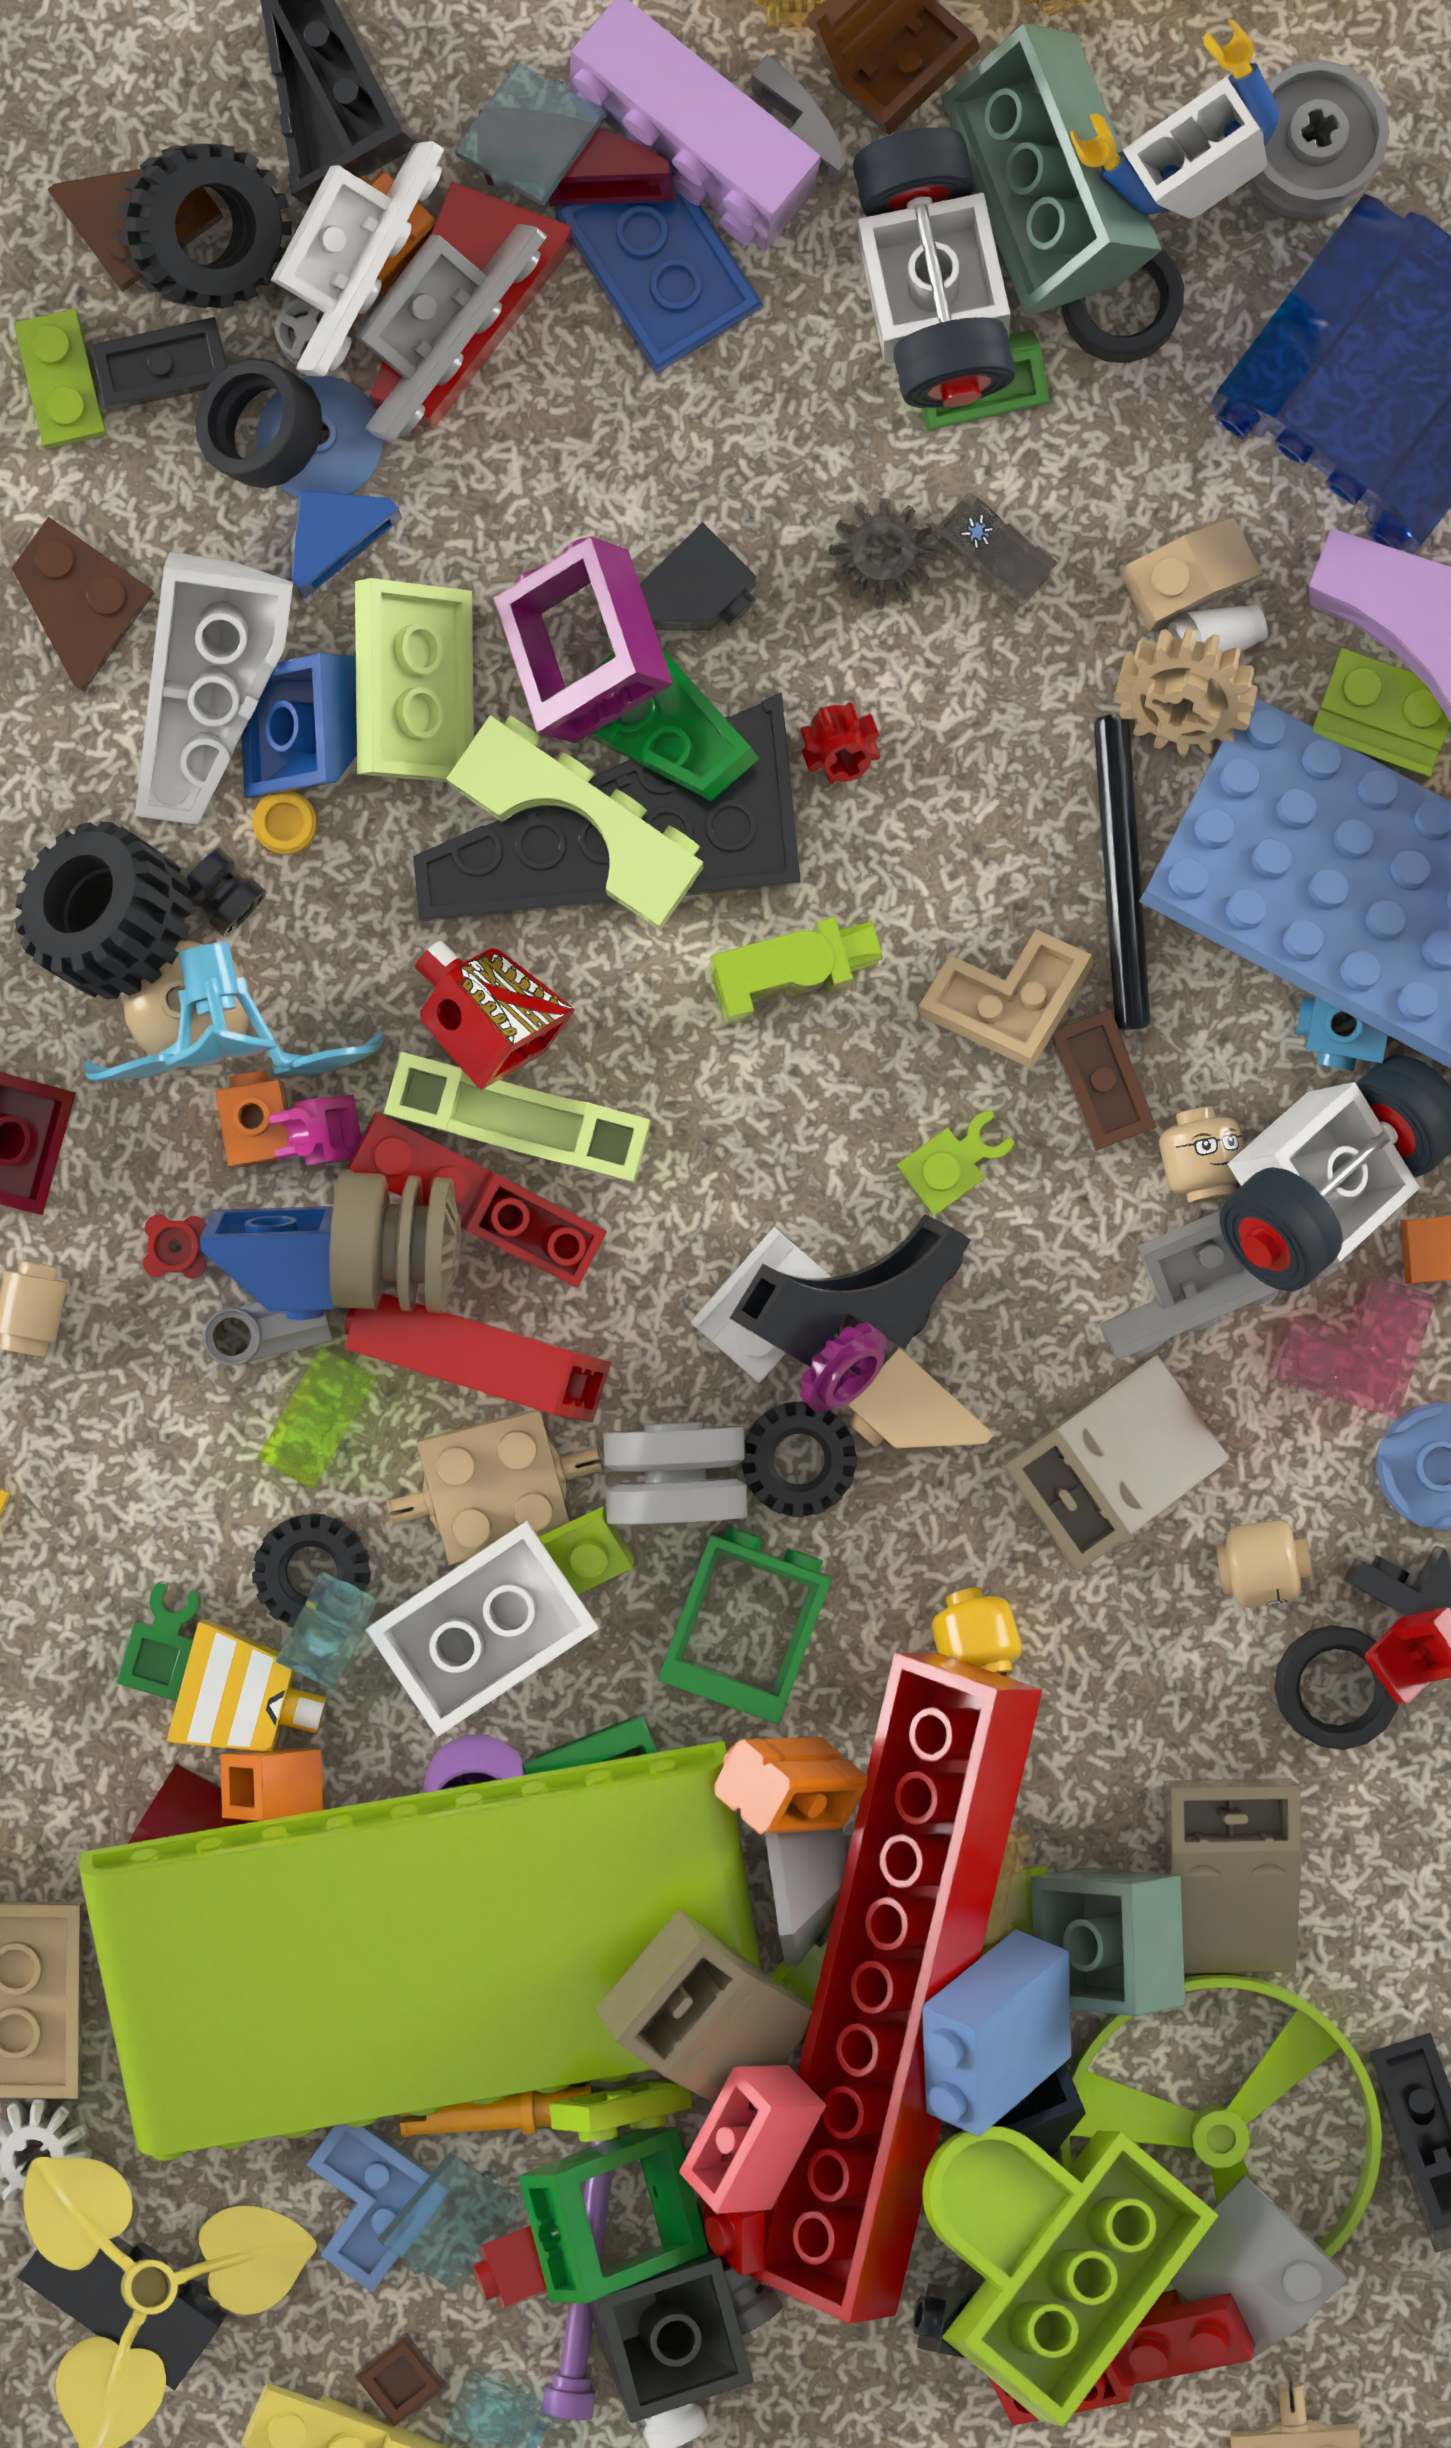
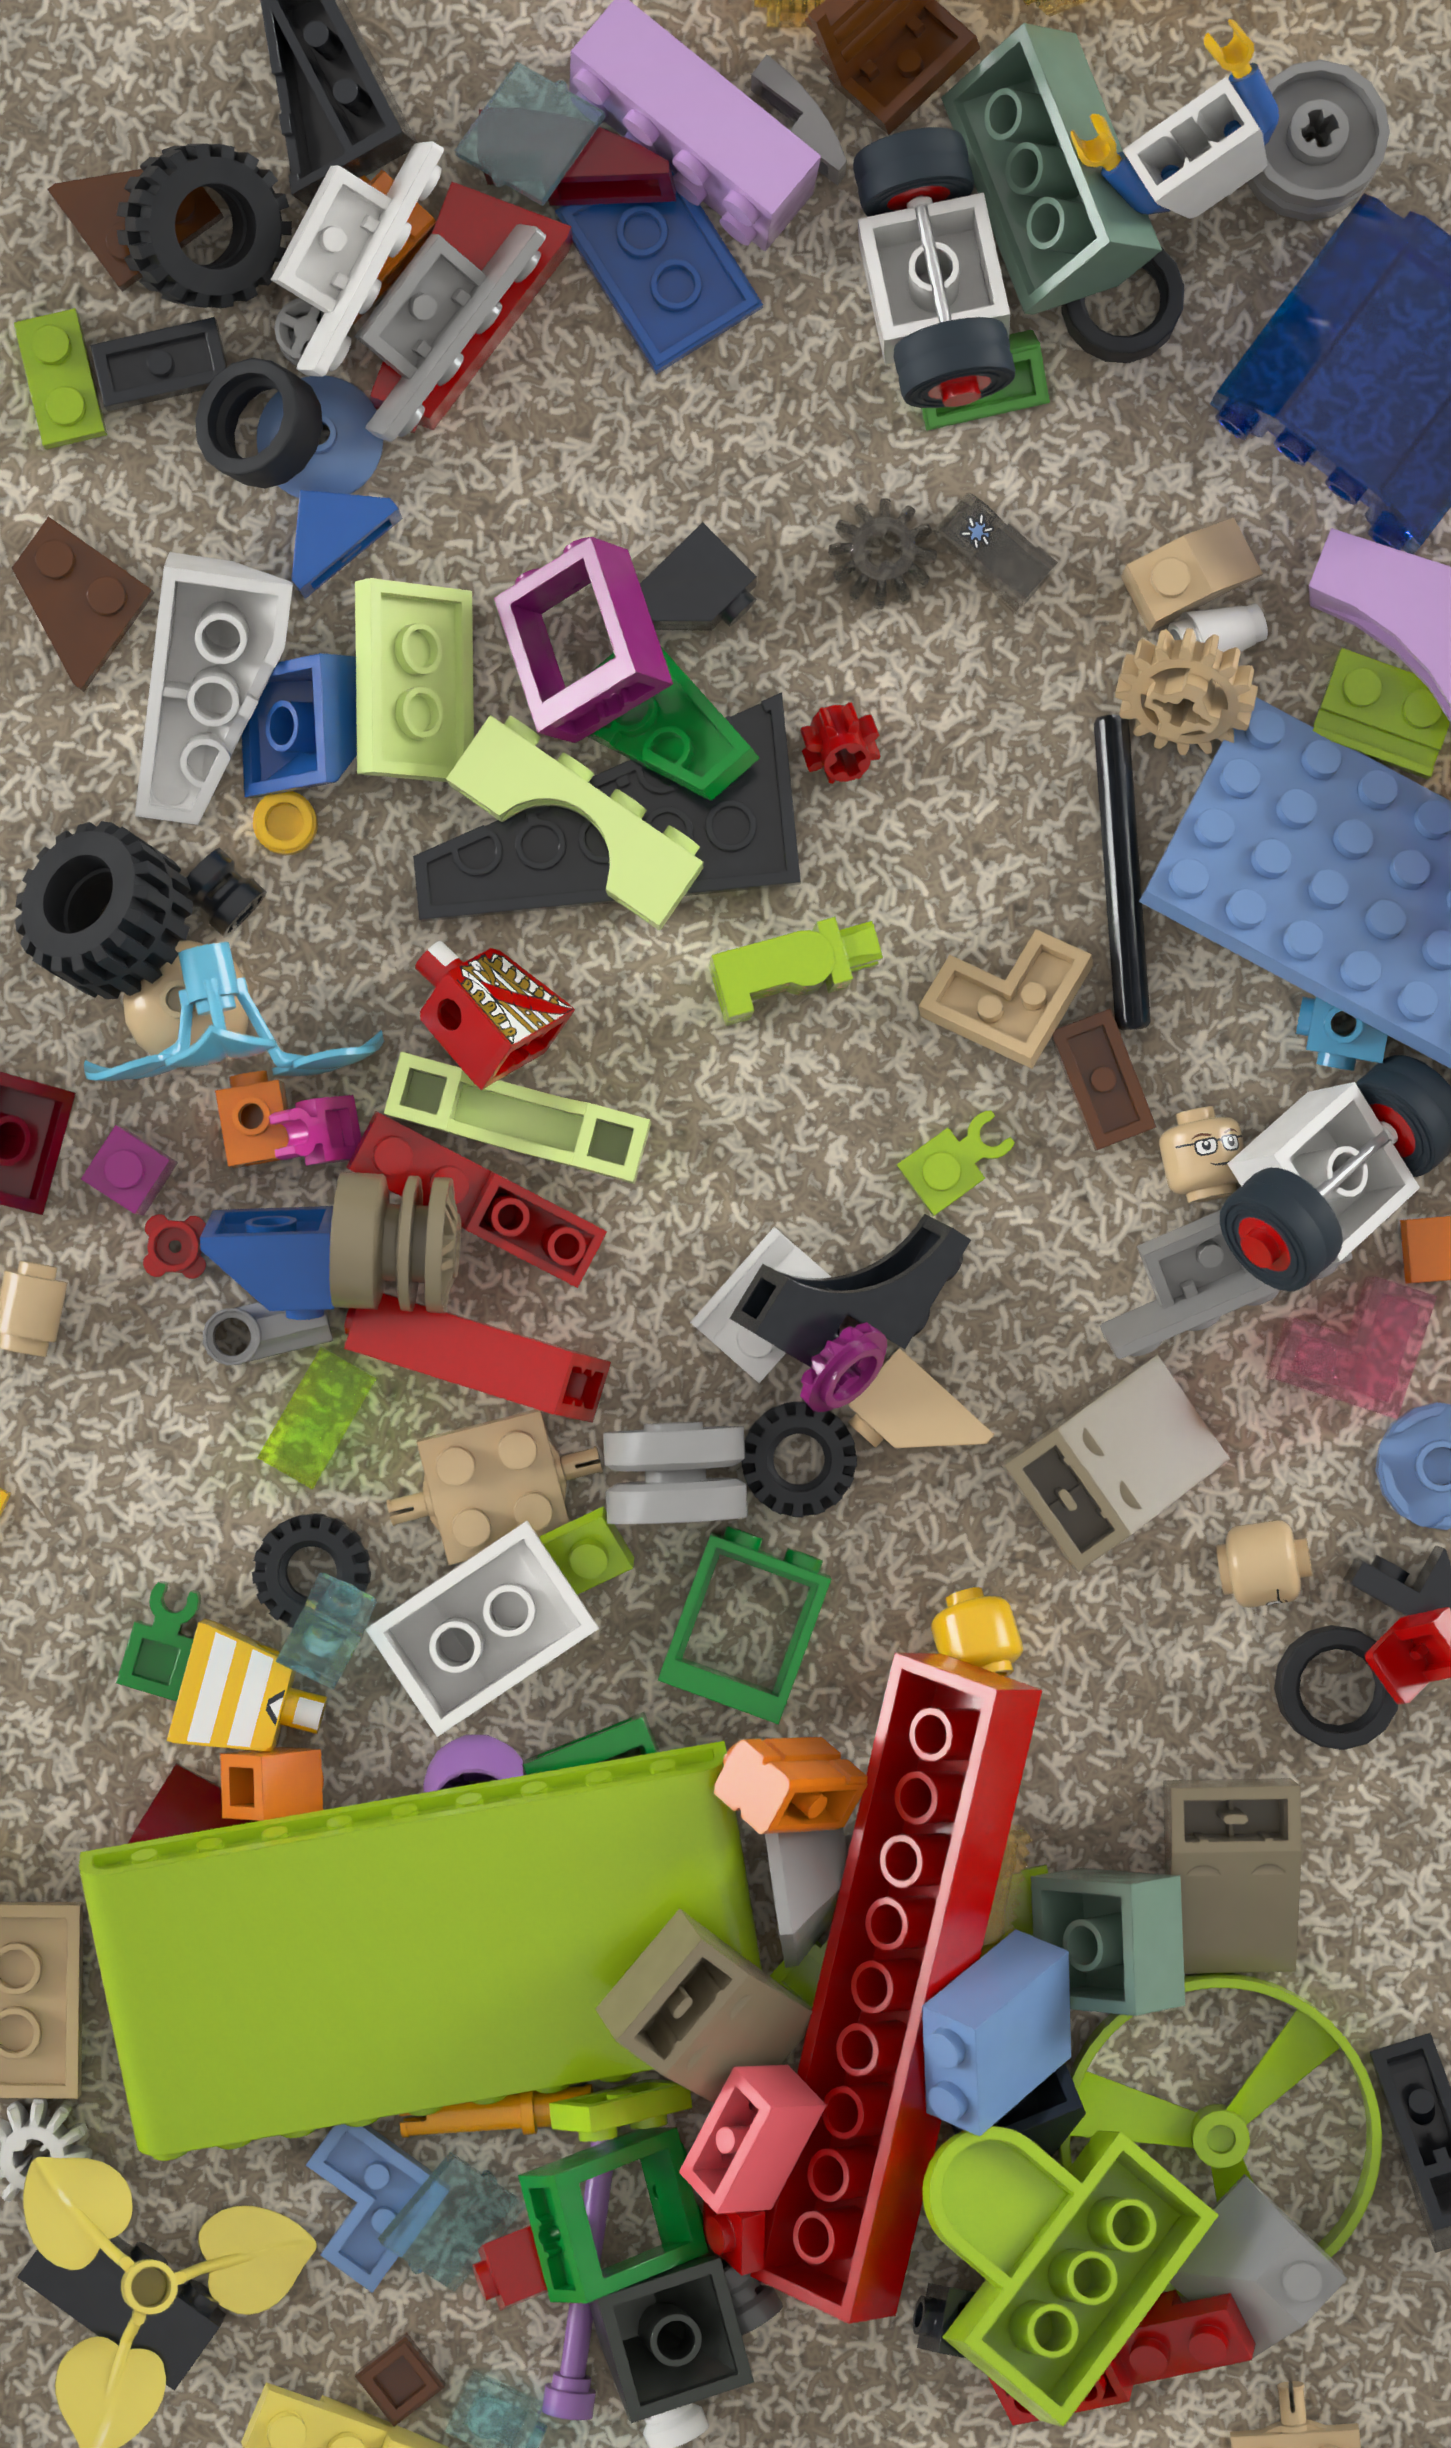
none -> magenta brick [81,1125,178,1216]

